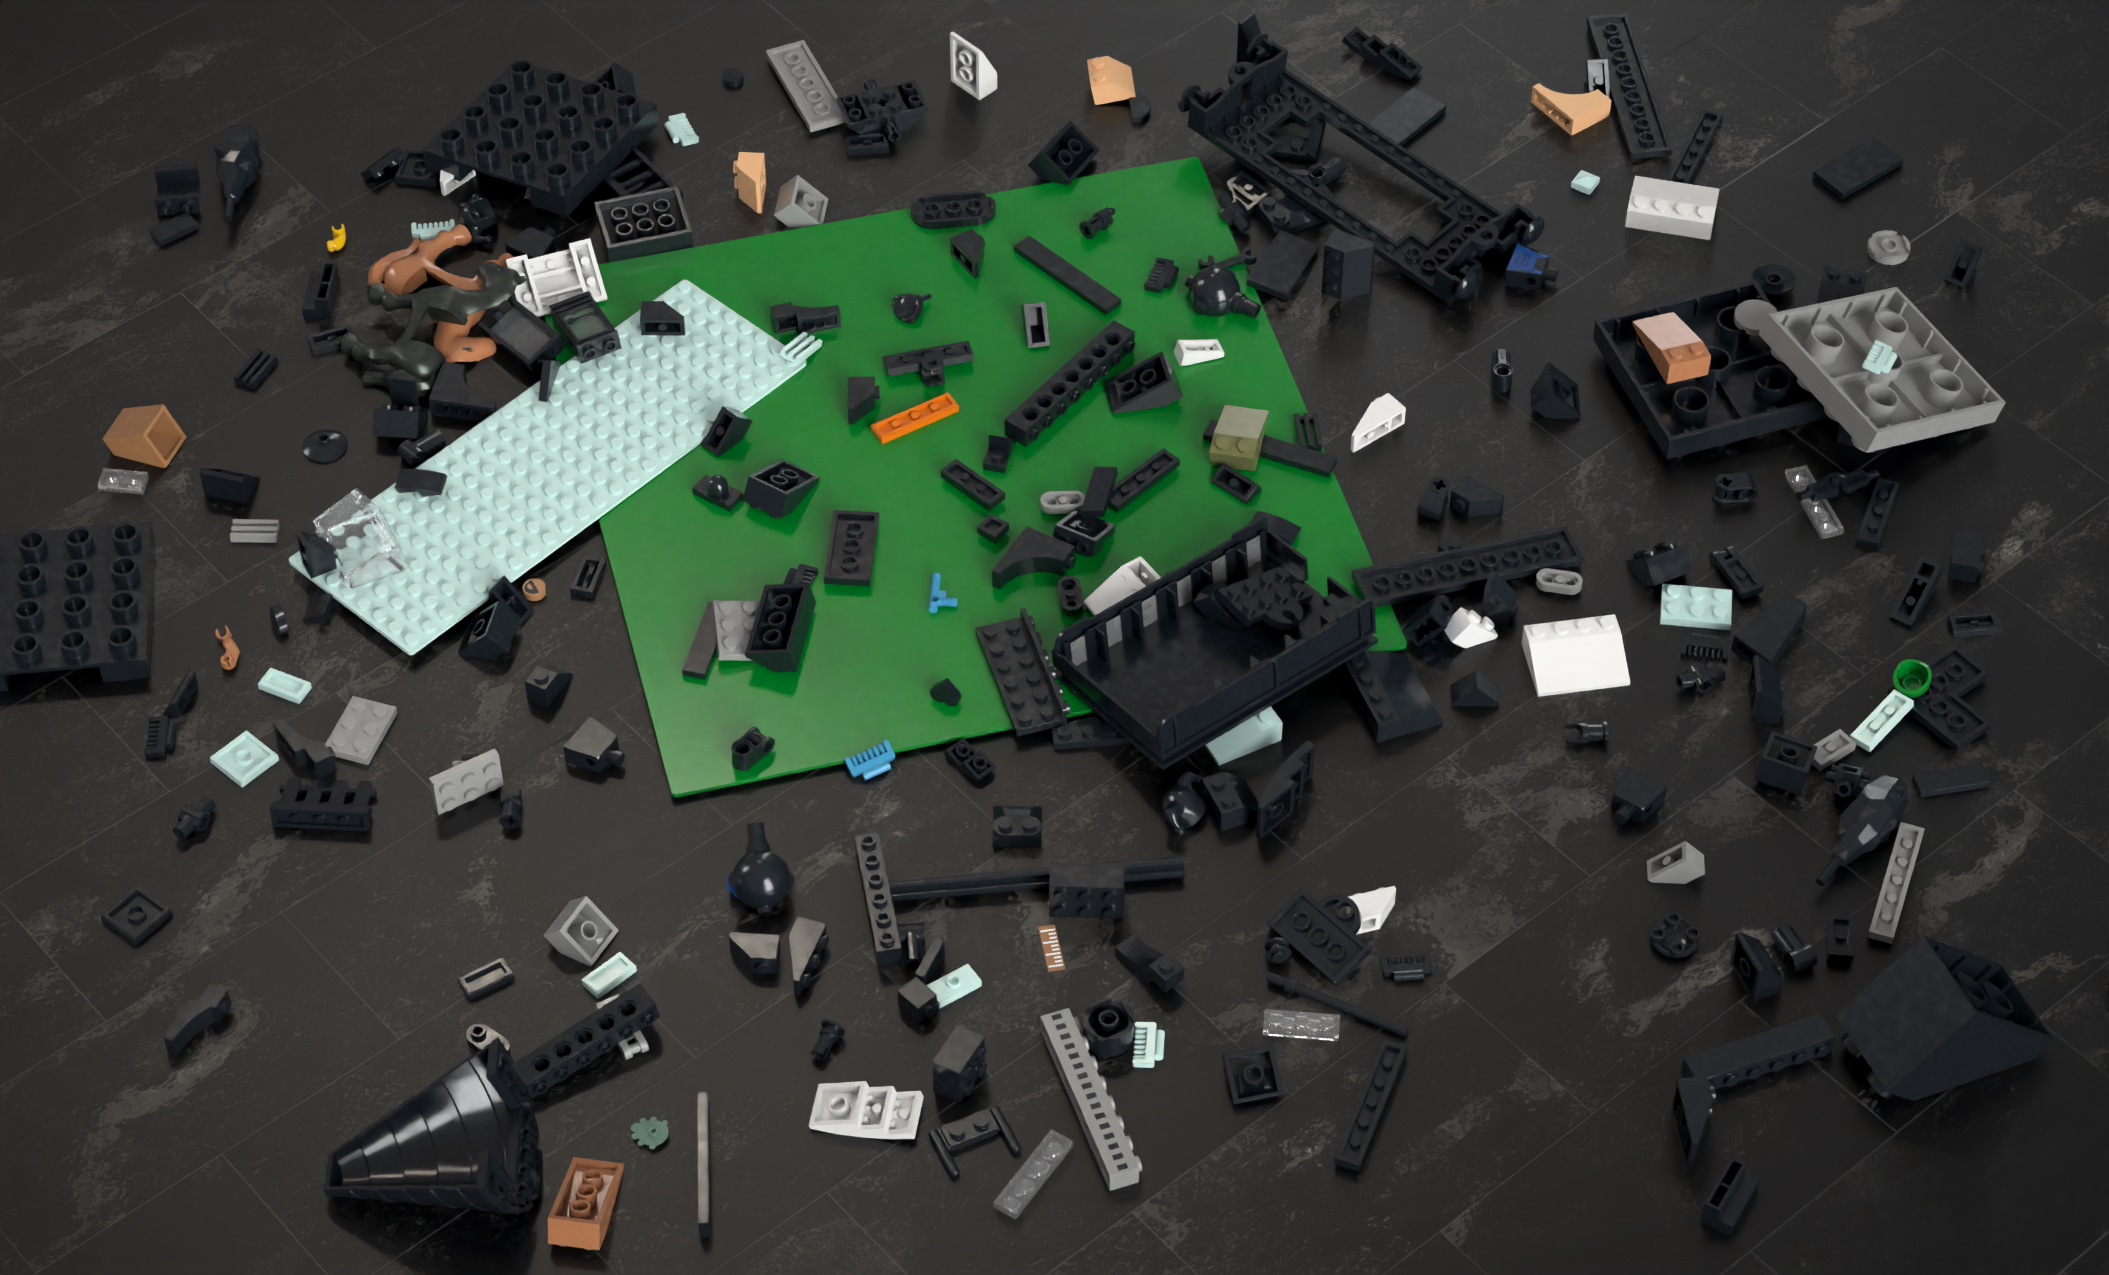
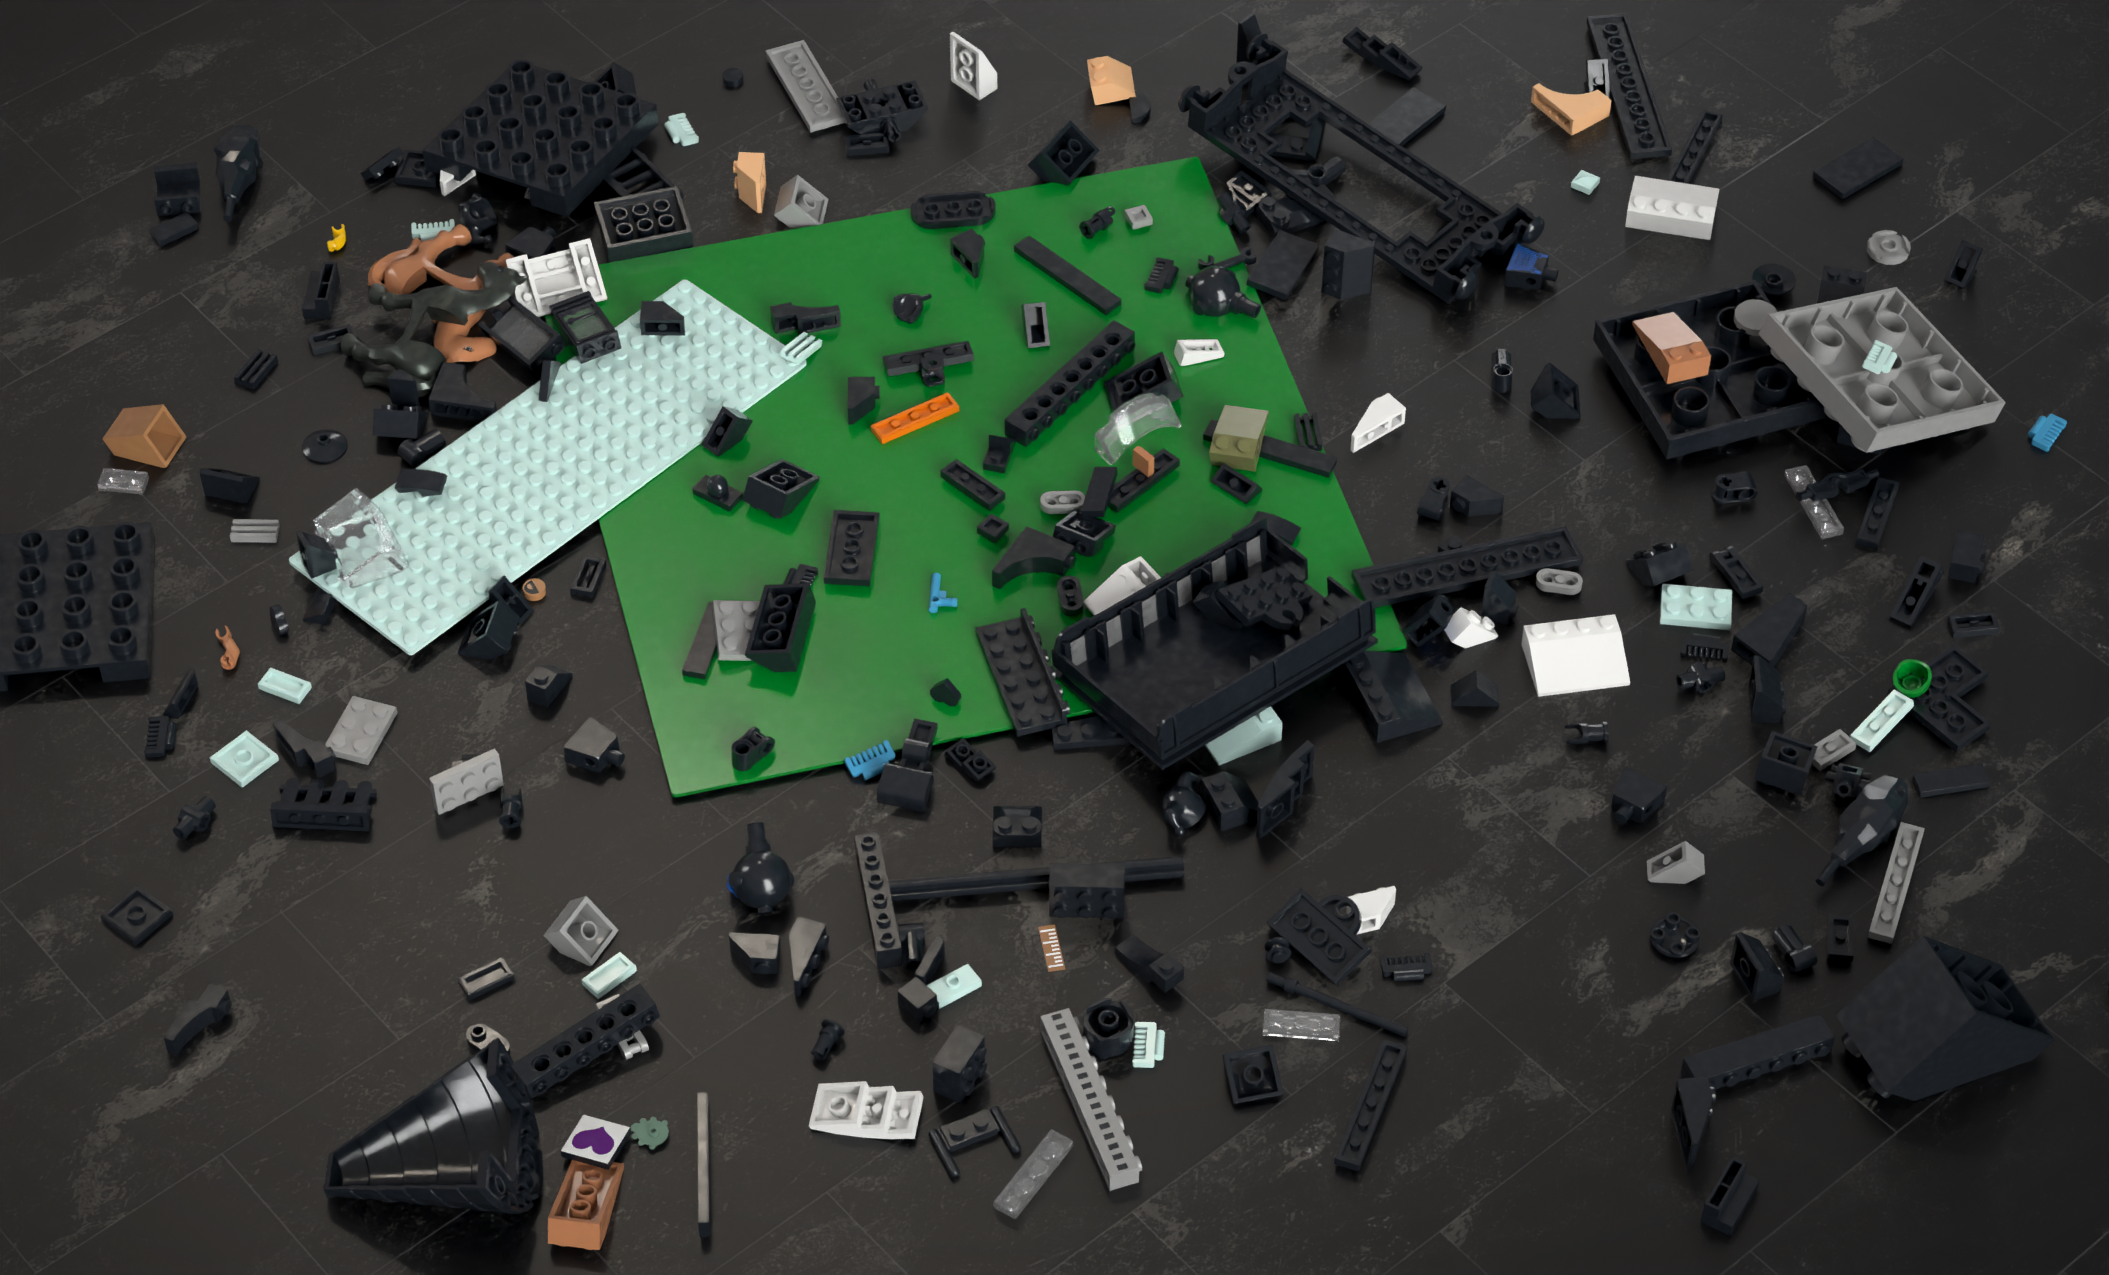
none -> tile [561,1115,631,1170]
none -> black plate [877,718,938,812]
none -> clear windscreen [1095,393,1182,465]
none -> light grey plate [1125,205,1153,230]
none -> nougat tile [1133,446,1154,477]
none -> dark azure piece [2028,414,2067,452]

